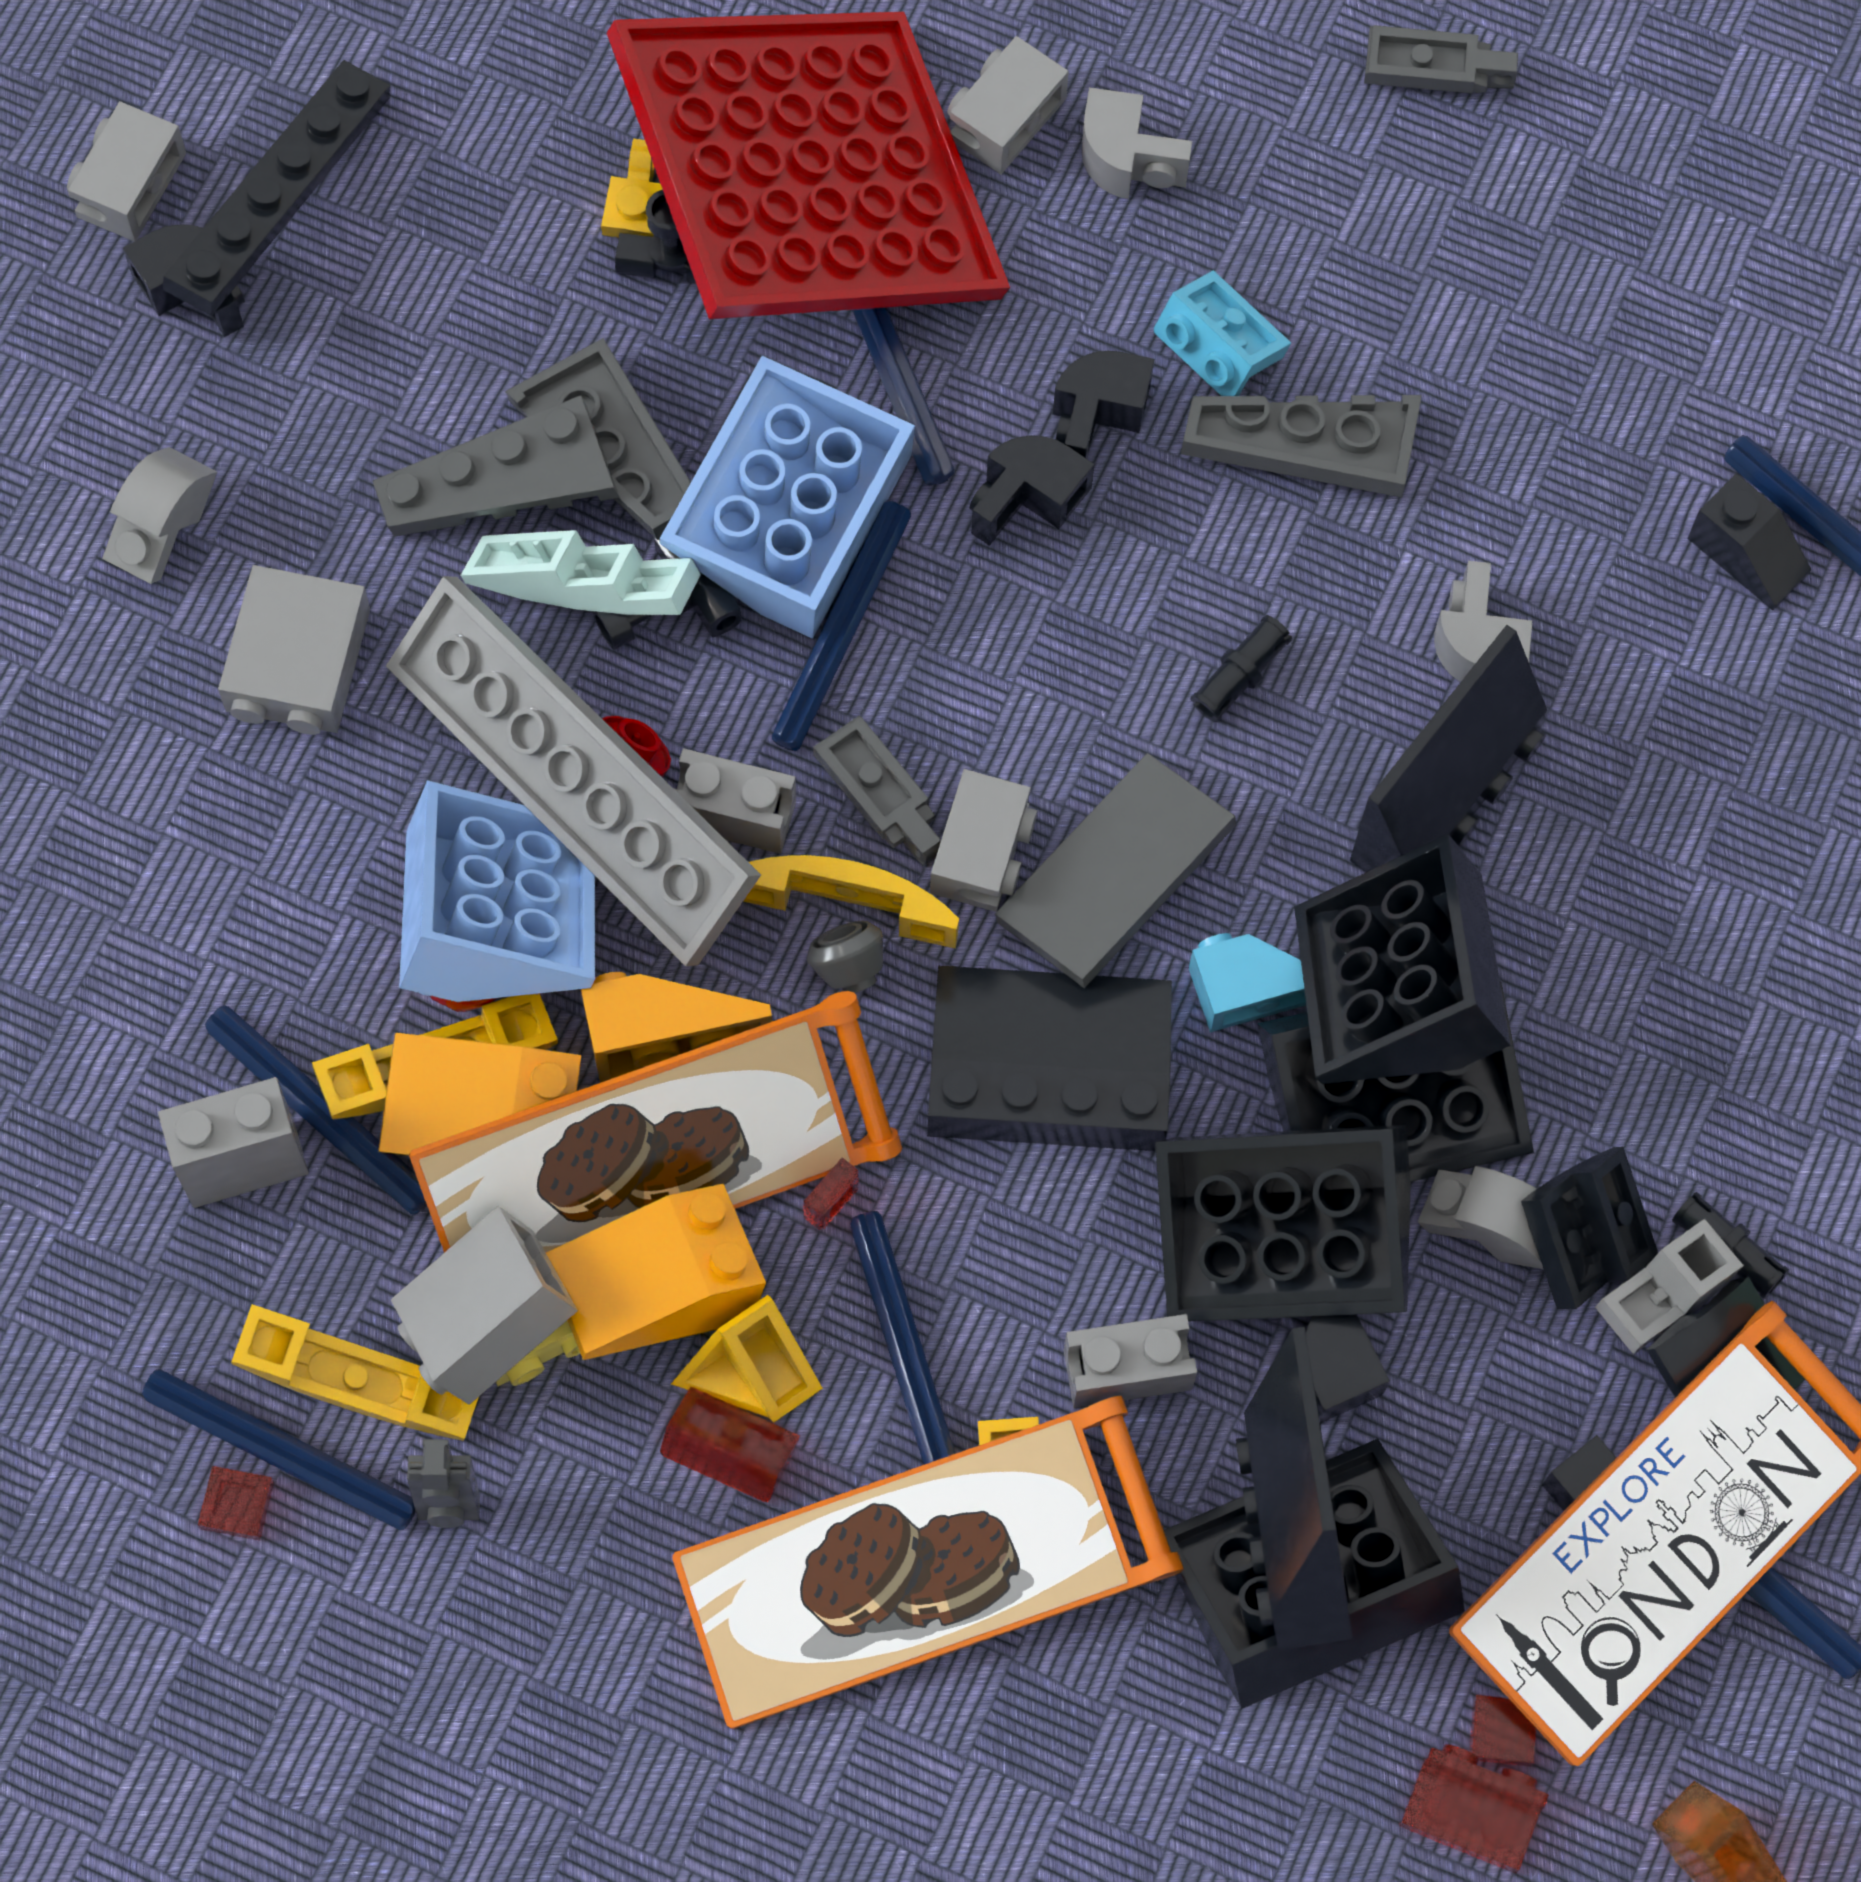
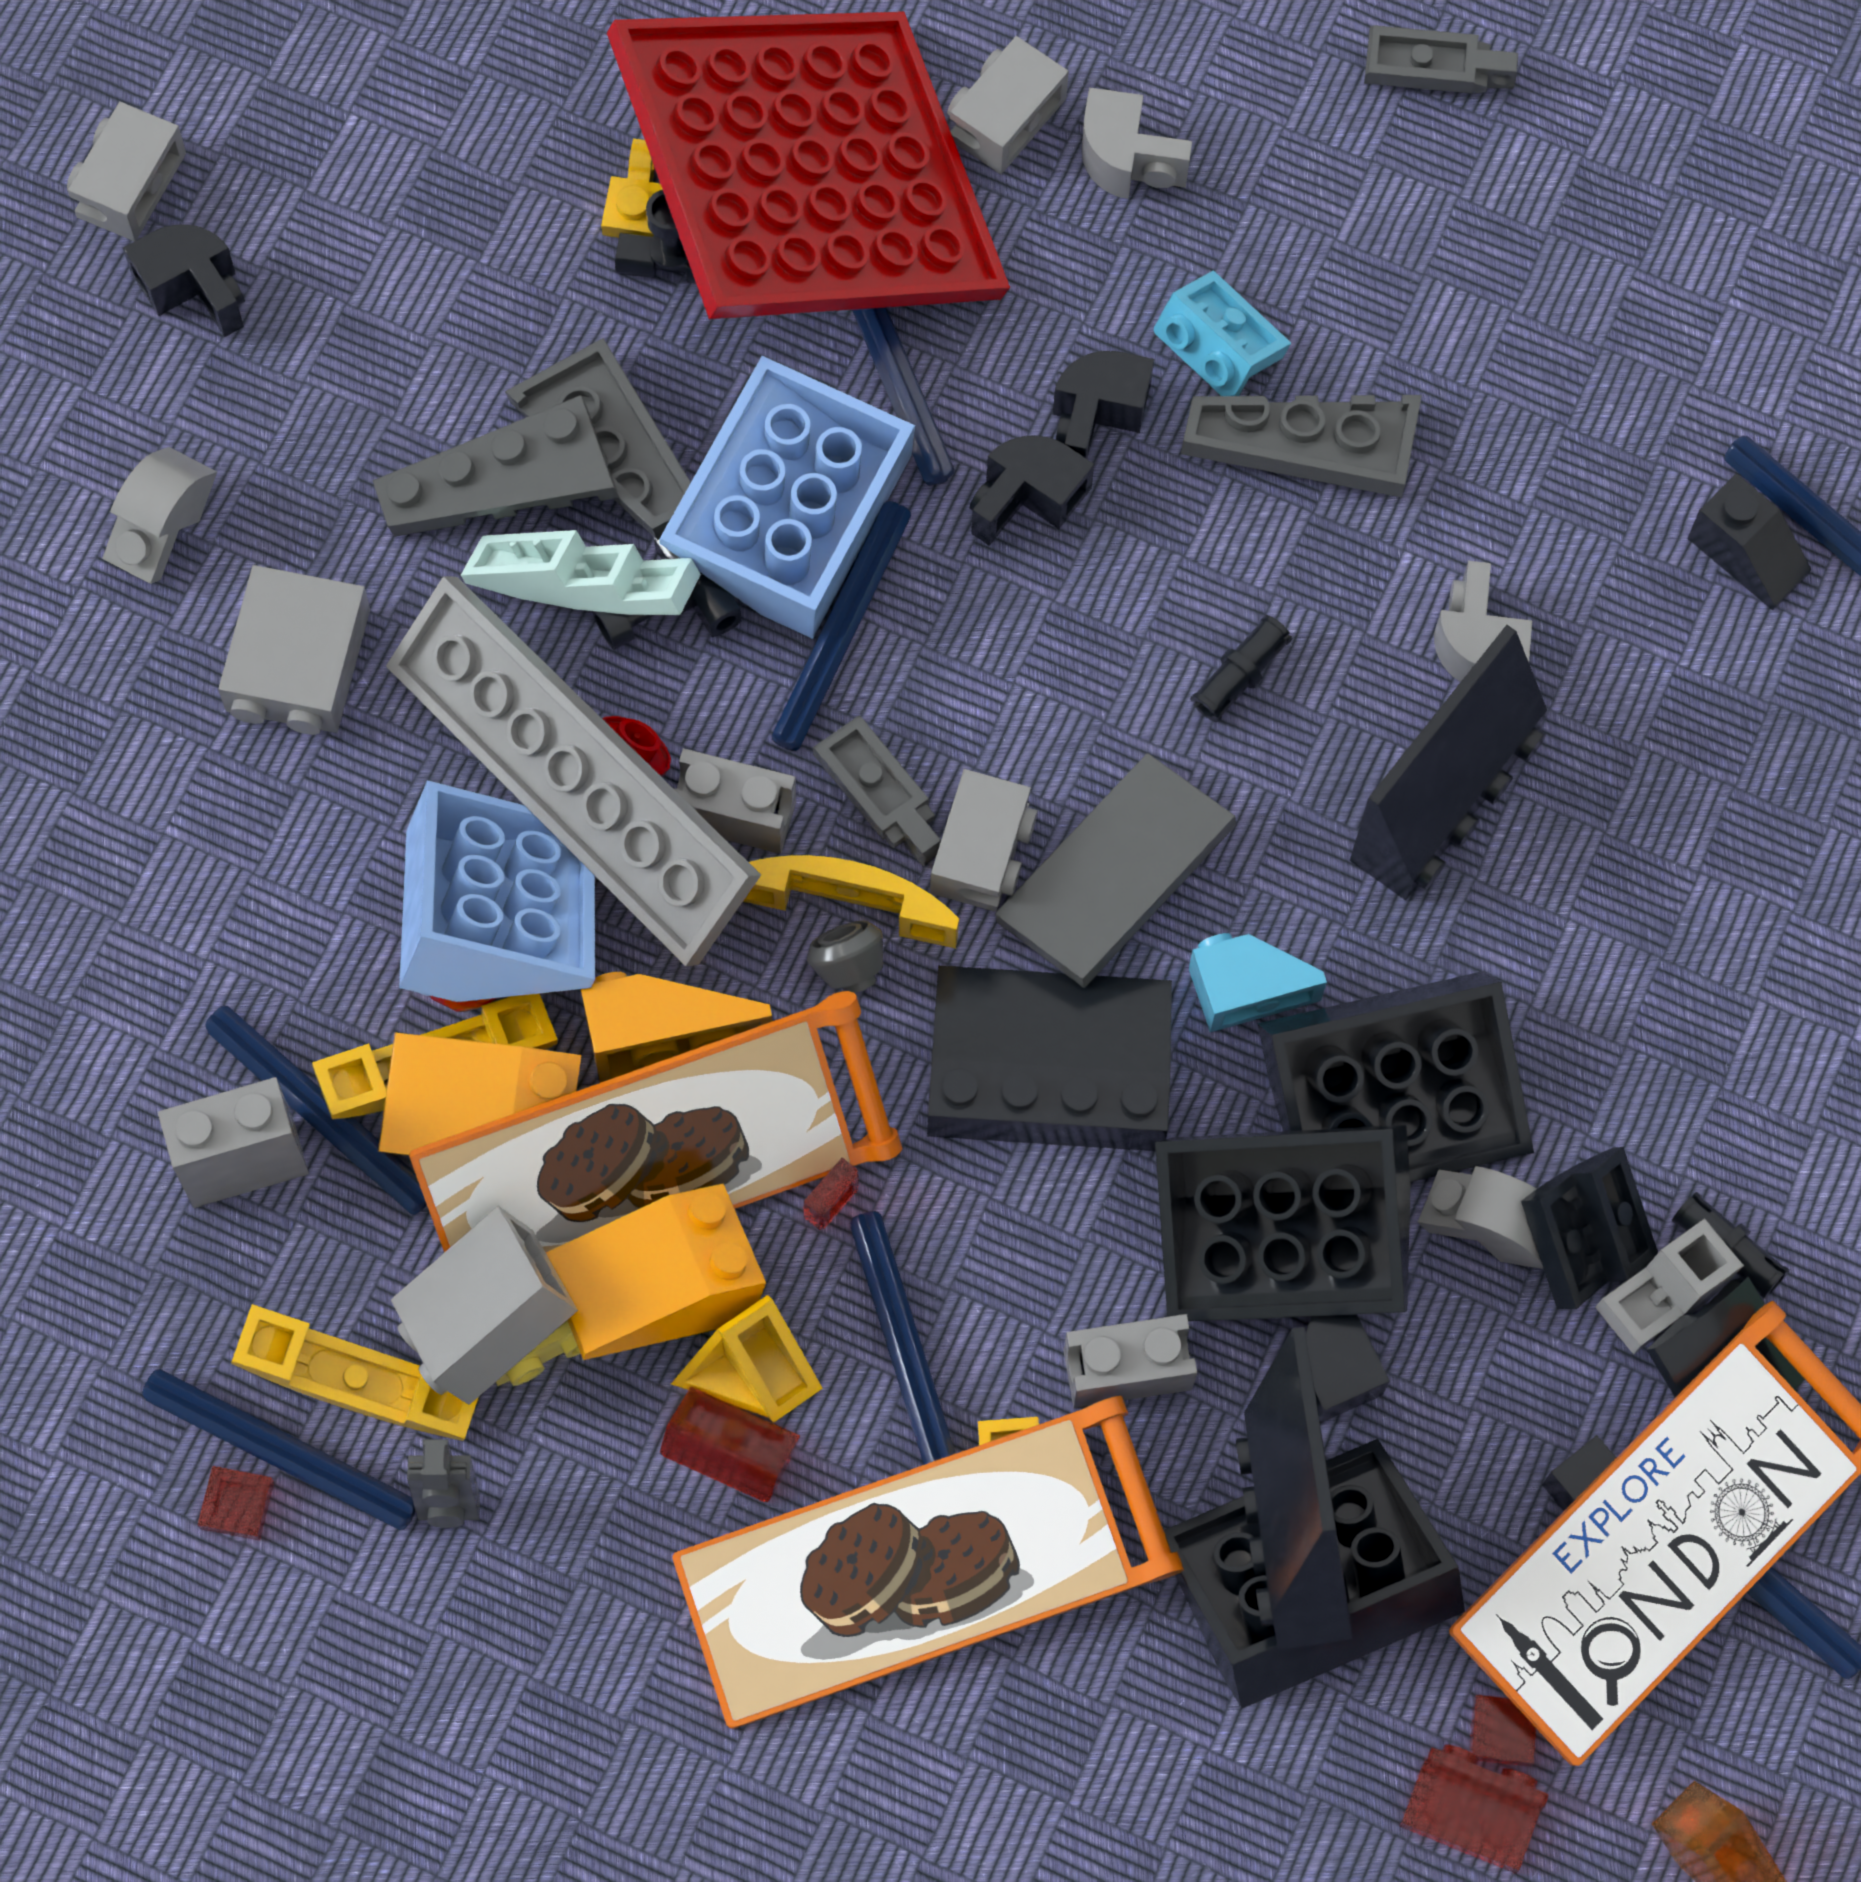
black plate [163,60,390,316] -> none
black slope [1294,834,1511,1084] -> none

